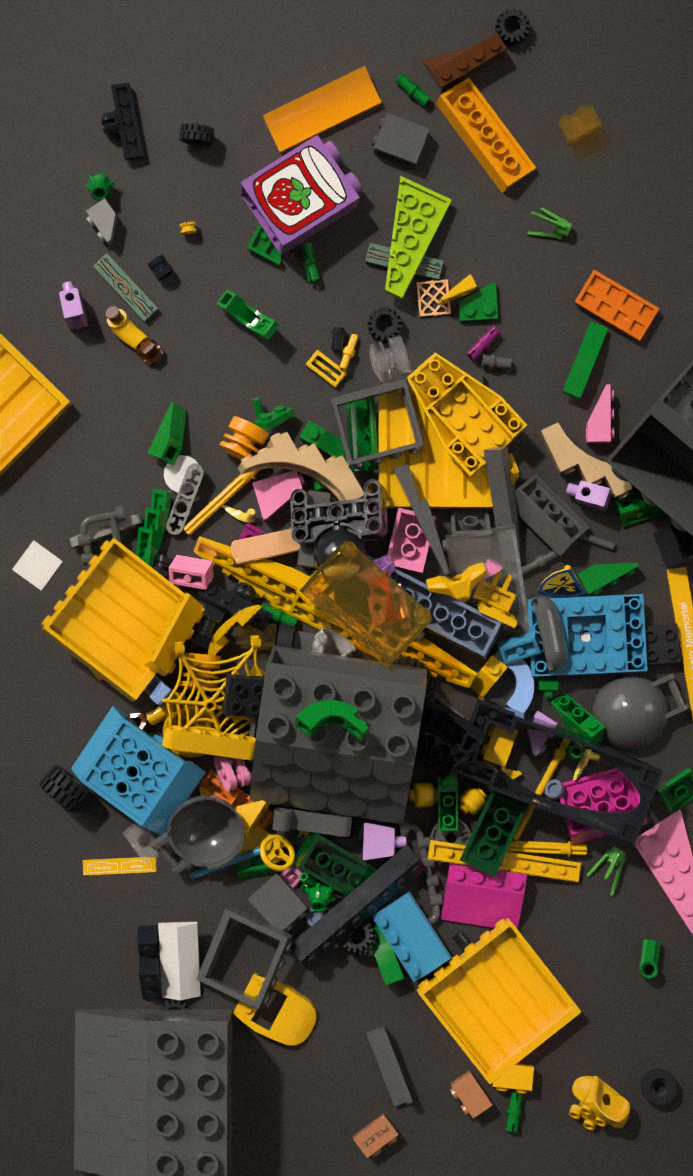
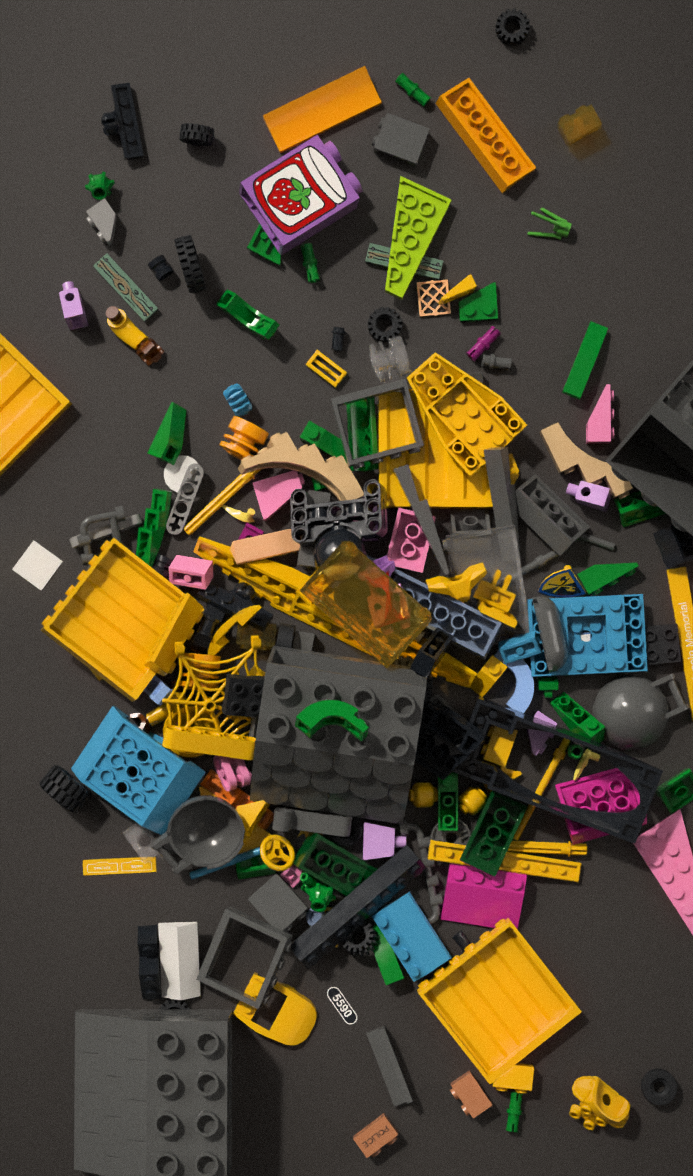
yellow bush [179,221,197,235] -> none
green plate [252,397,295,431] -> none
green pin [261,603,298,625] -> none
light grey hair [312,627,356,657] -> none
yellow bar [339,334,359,371] -> none
reddish brown wedge [422,33,507,93] -> none
bright pink slope [482,559,503,580] -> none
sand blue tile [545,779,565,800] -> none
orange plate [574,270,660,342] -> none
bright green plant [586,846,626,896] -> none
green piece [638,939,660,978] -> none
none -> black tyre [174,235,206,293]
none -> dark azure gear [223,383,252,417]
none -> black sticker [327,987,357,1024]
none -> black brick [410,627,454,678]

